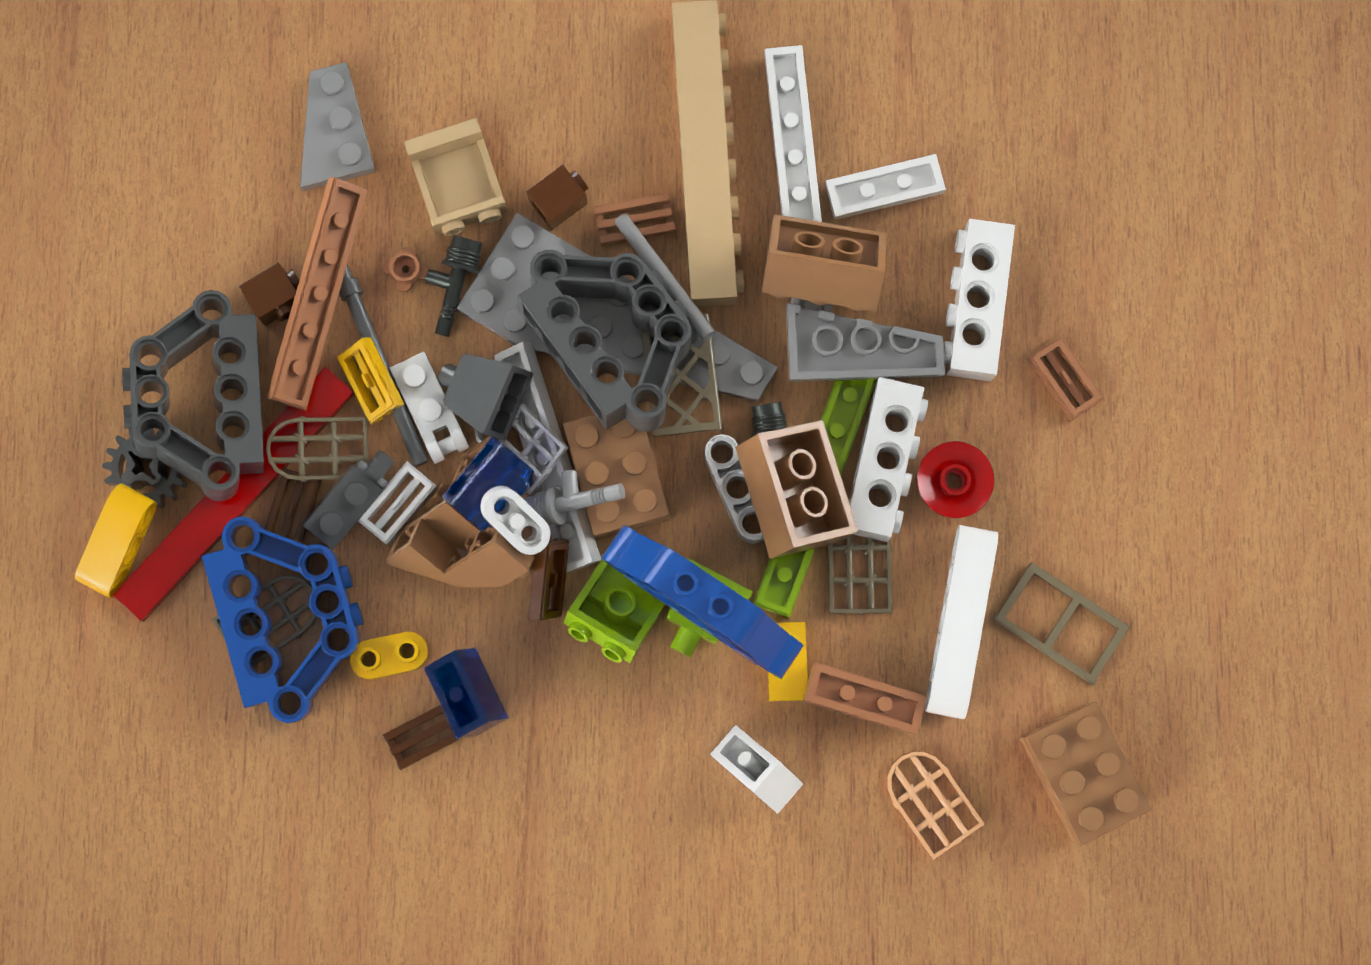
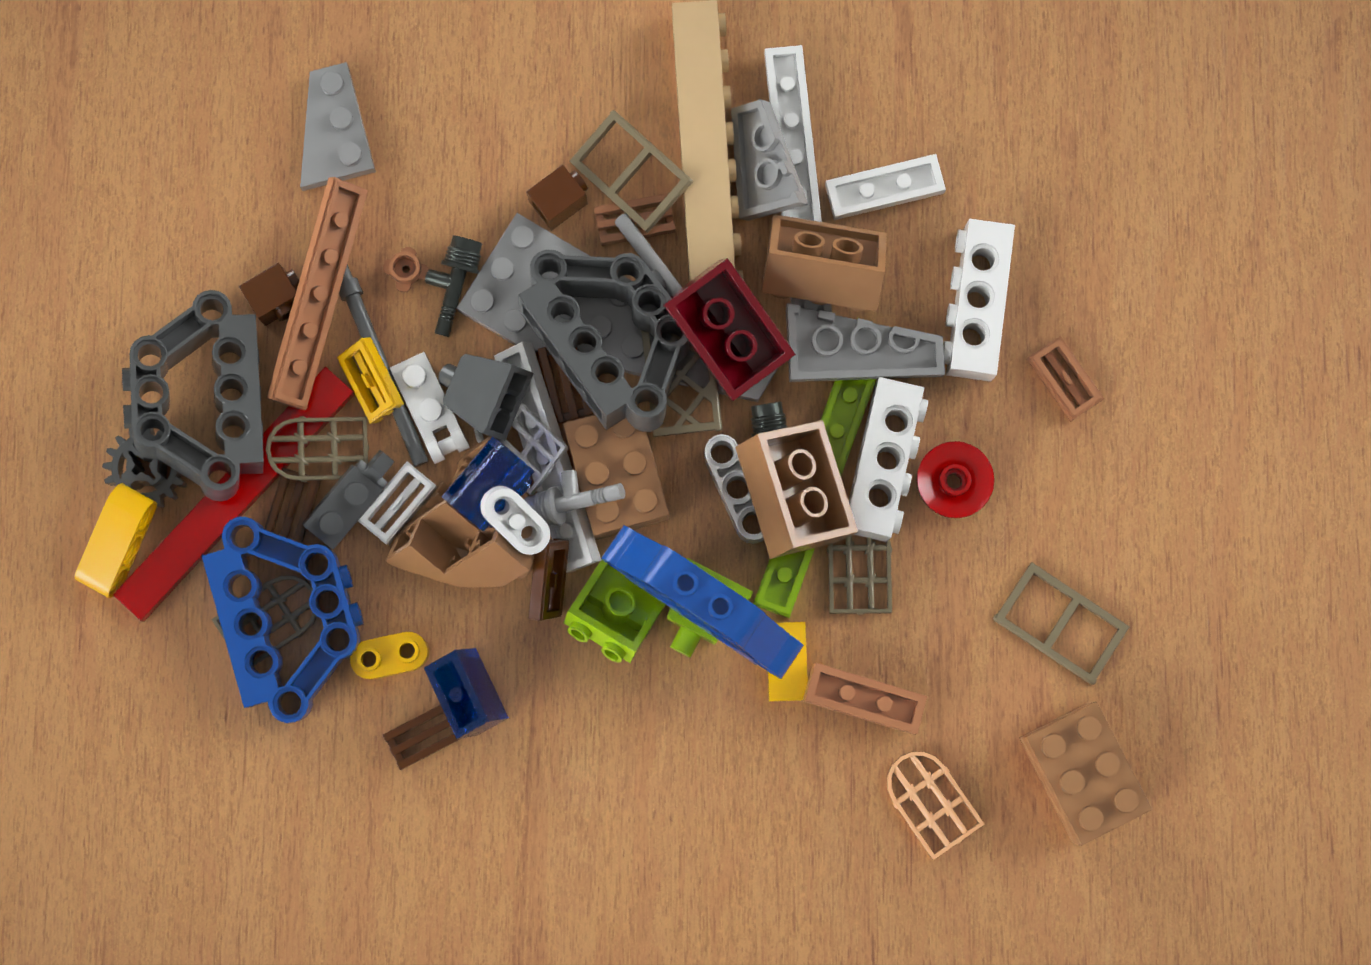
tan panel [404,118,508,237] -> none
white slope [710,725,803,814] -> none
white beam [925,525,998,720] -> none
none -> reddish brown tile [538,346,594,423]
none -> dark tan window [569,110,693,233]
none -> dark red slope [663,258,796,401]
none -> light grey wing [731,99,808,221]

